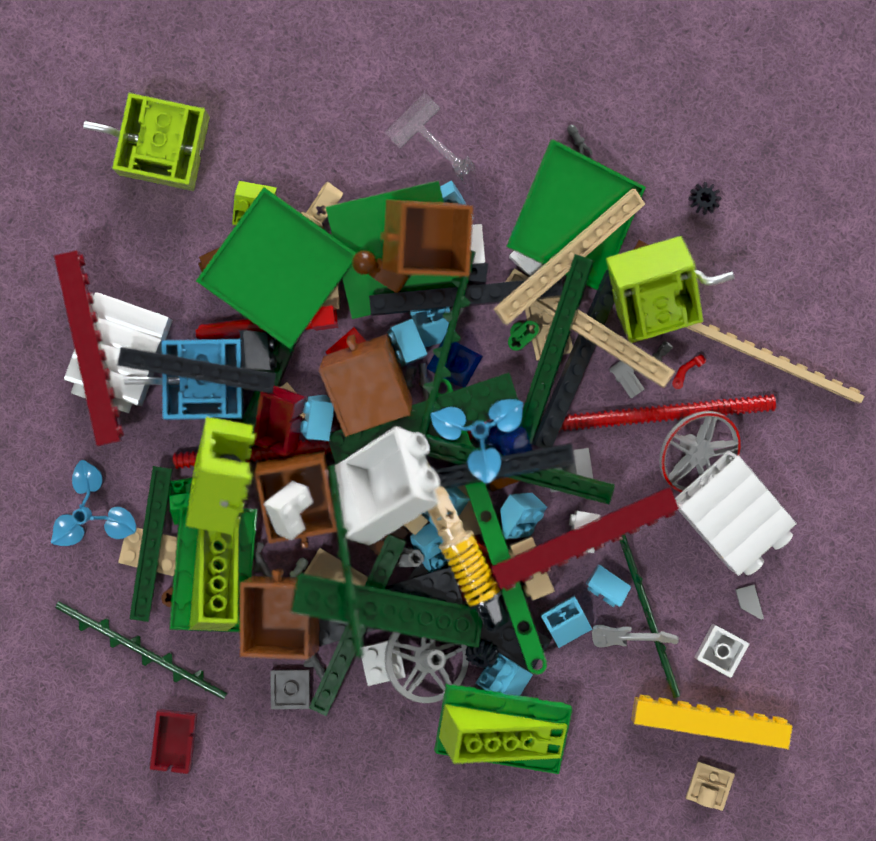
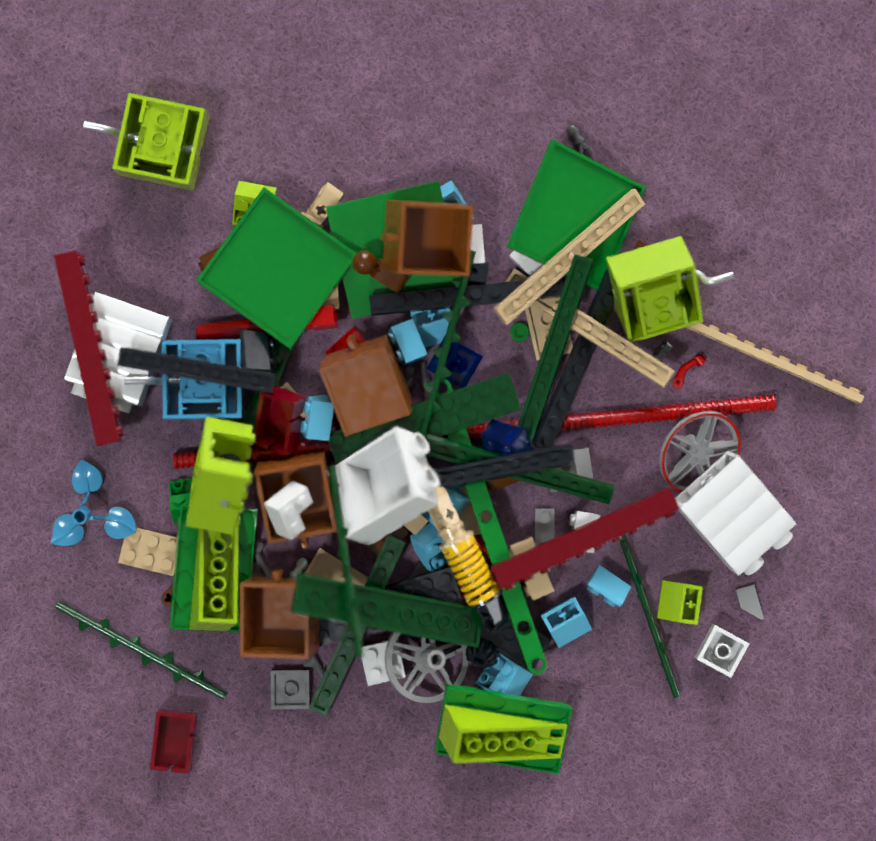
dark green plate [129,466,173,622] -> none
clear piece [384,93,477,185] -> none
light grey piece [396,547,424,567] -> none
dark azure plant [431,399,523,483] -> none
medium azure slope [500,493,547,539] -> none
green beam [508,321,540,351] -> none
light grey piece [592,625,679,647] -> none
light grey piece [609,361,644,398] -> none
yellow brick [631,694,792,749] -> none
tan plate [685,761,735,811] -> none
black gear [688,182,721,215] -> none
none -> light grey plate [535,509,554,546]
none -> lime slope [657,580,703,625]

